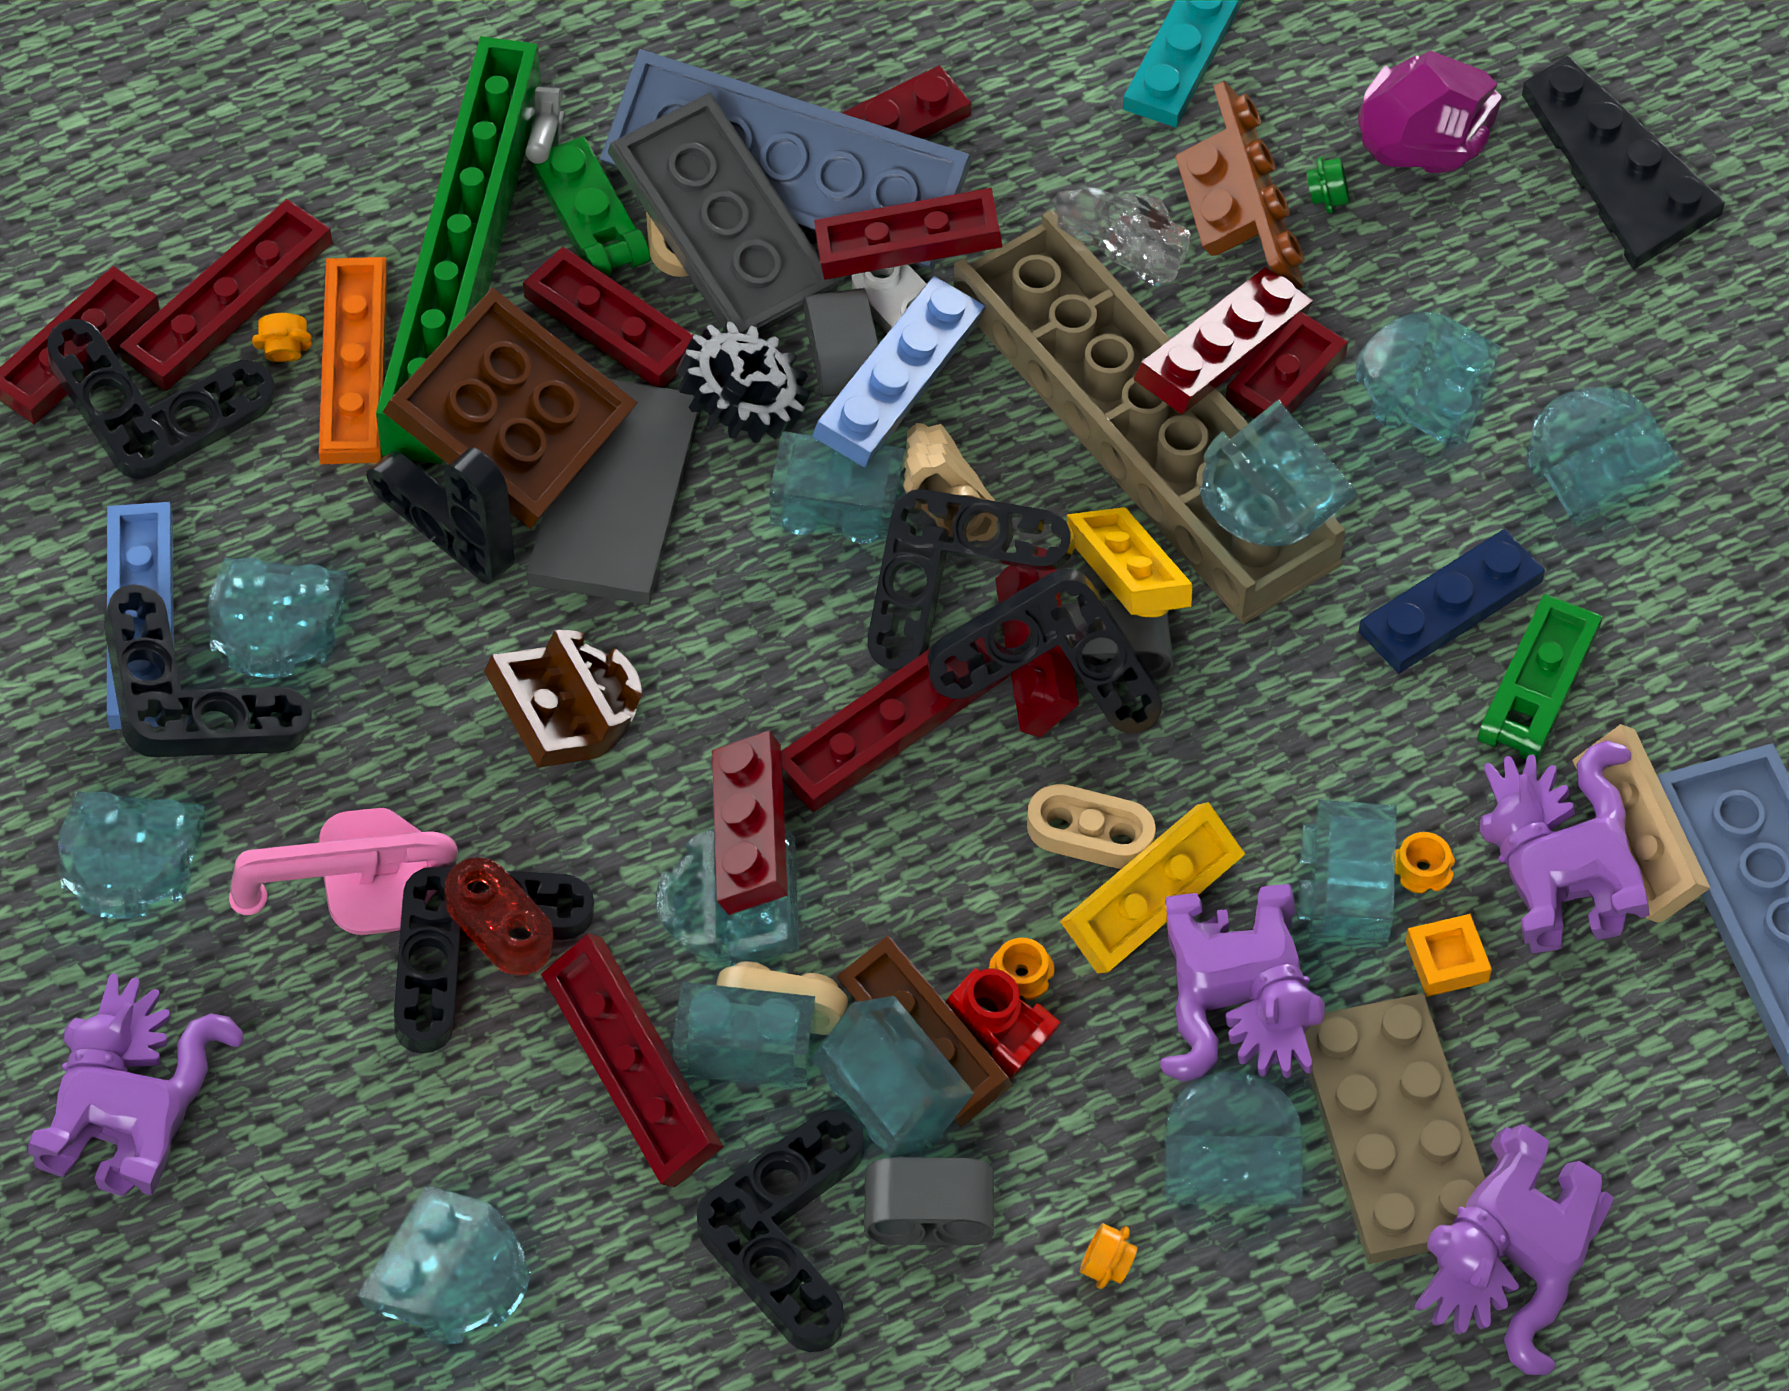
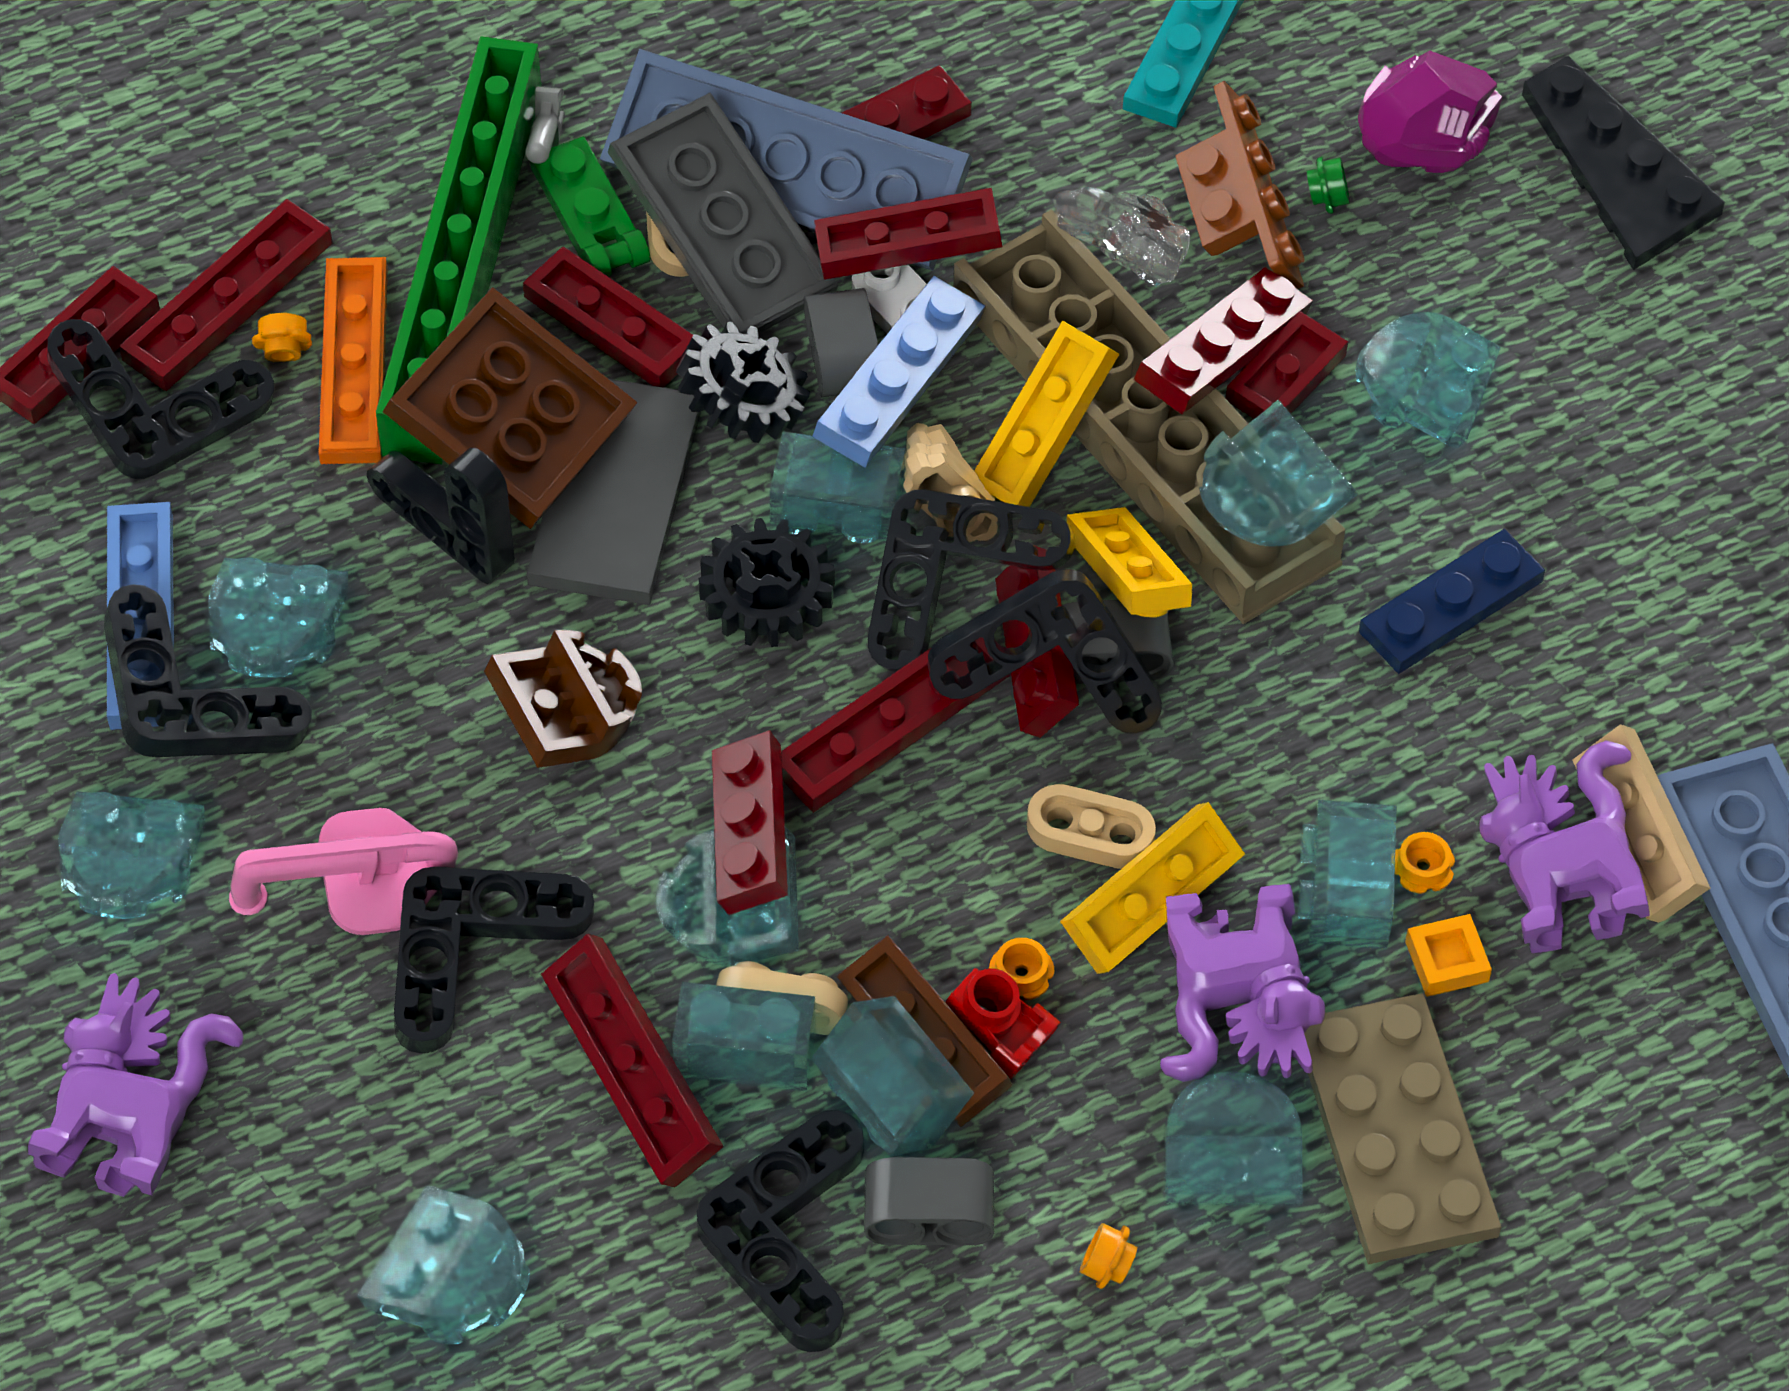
clear red plate [445,857,553,975] -> none
medium lavender animal [1415,1124,1614,1375] -> none
green plate [1477,594,1603,764] -> none
clear light blue slope [1527,387,1682,525] -> none
none -> black gear [698,518,835,647]
none -> yellow plate [974,320,1119,507]

